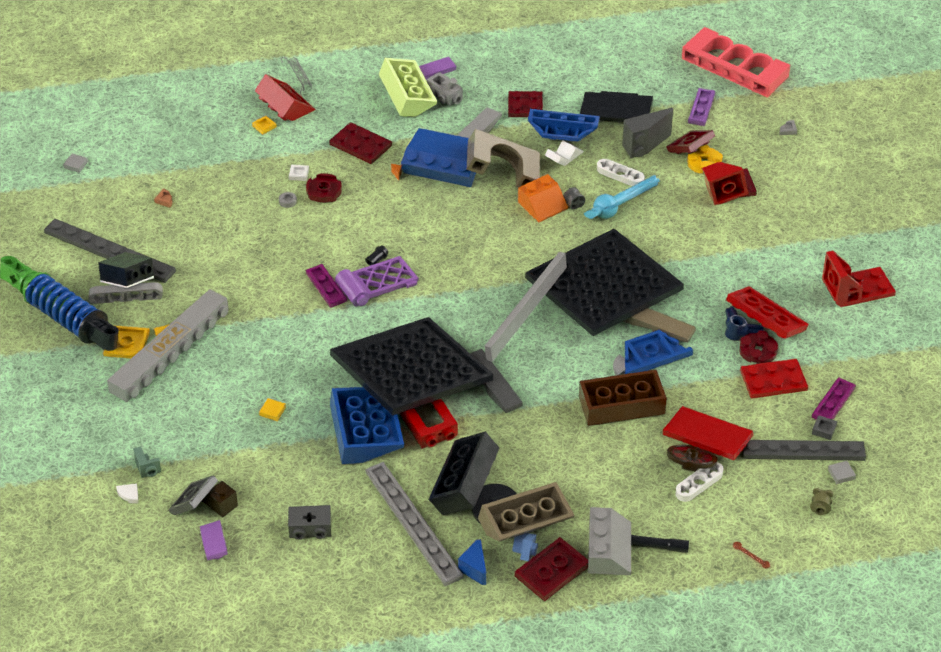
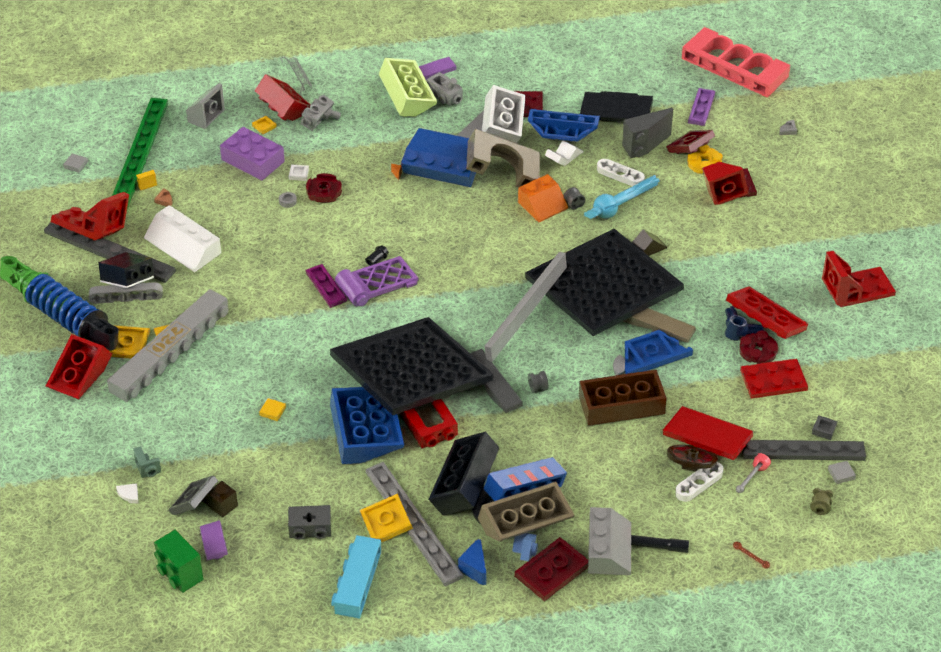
dark red plate [329,122,392,164] -> none
magenta tile [811,377,856,420] -> none
none -> red slope [46,334,112,400]
none -> red bracket [51,192,129,241]
none -> green plate [112,98,168,210]
none -> yellow tile [136,170,157,191]
none -> white slope [144,205,221,273]
none -> green brick [154,529,204,593]
none -> light grey slope [186,83,225,129]
none -> medium lavender brick [220,127,285,181]
none -> light grey brick [301,95,341,131]
none -> medium azure brick [331,535,382,618]
none -> yellow tile [360,493,413,543]
none -> white brick [482,85,525,144]
none -> brick [483,457,567,501]
none -> dark grey wheel [528,371,548,393]
none -> slope [632,229,667,256]
none -> hinge [736,453,771,493]

